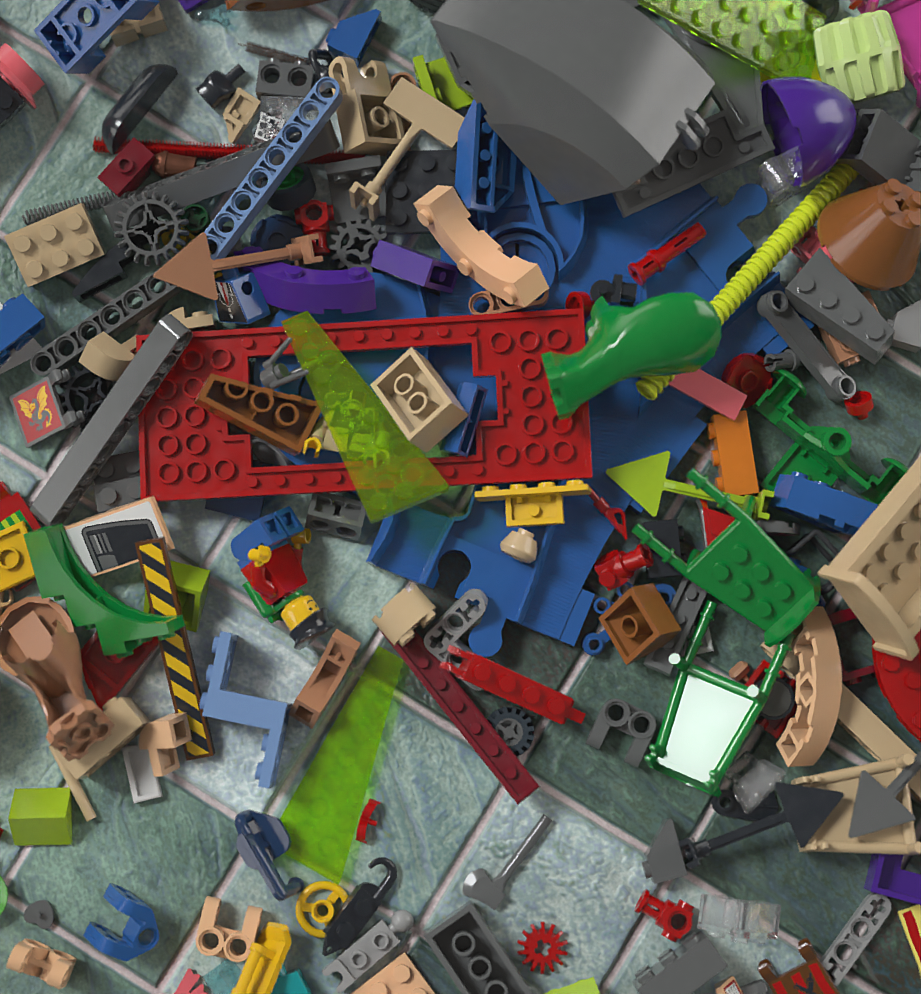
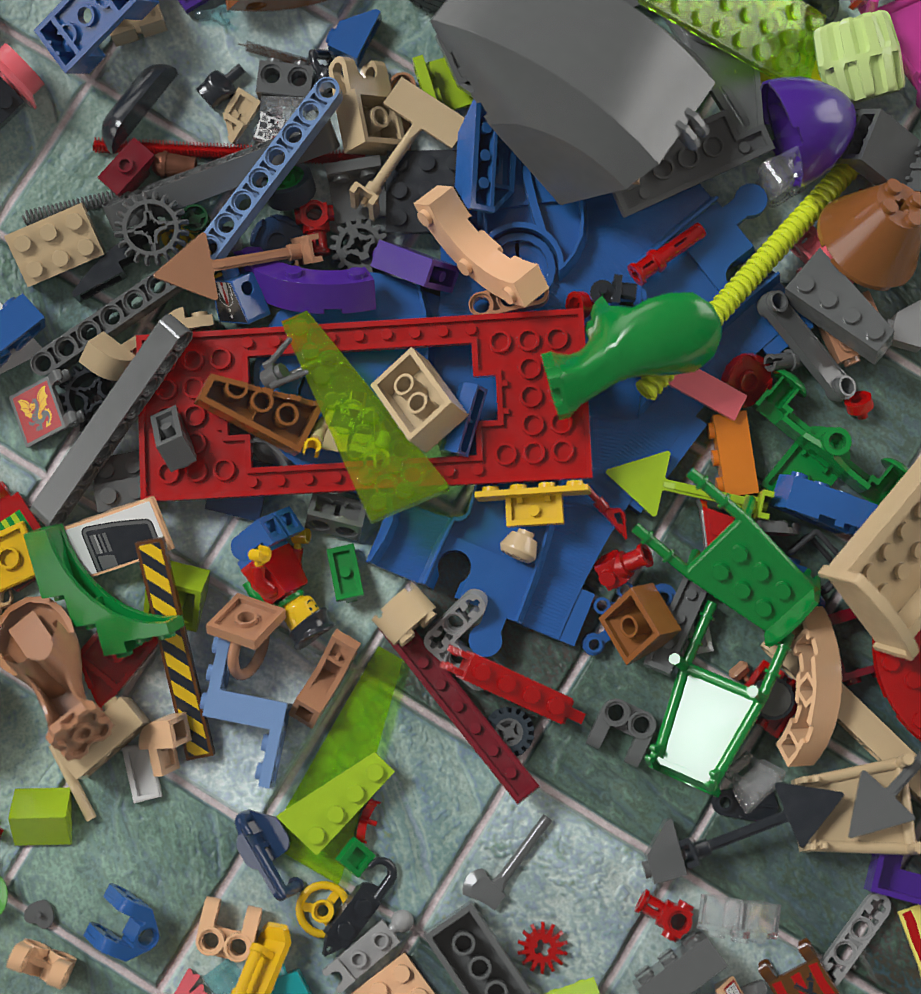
black brick [641,519,687,580] -> none
none -> dark grey slope [150,405,197,472]
none -> nougat tile [206,593,286,680]
none -> lime wing [276,752,395,856]
none -> green plate [326,543,364,603]
none -> green tile [335,837,376,878]

